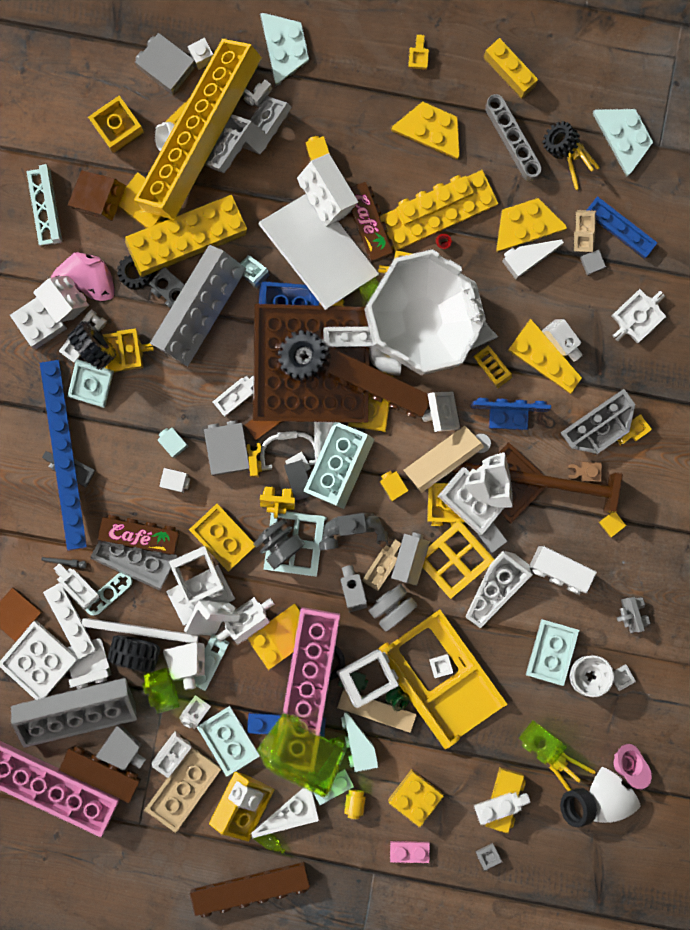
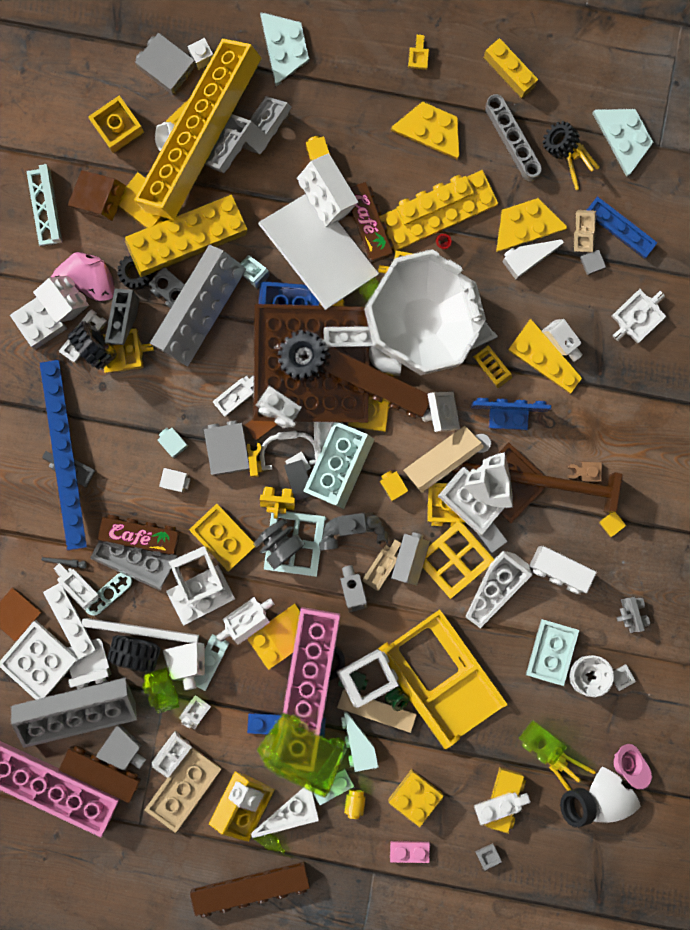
light aqua tile [67,360,114,408] -> none
white bracket [184,600,240,636] -> none
light aqua plate [197,706,260,777] -> none
white bracket [243,80,272,107] -> none
light grey wheel [368,584,418,632] -> none
white plate [429,654,453,678] -> none
light grey wedge [561,389,635,454] -> none
yellow plate [617,414,652,445] -> none
none -> dark grey slope [105,289,140,345]
none -> white bracket [256,386,302,428]

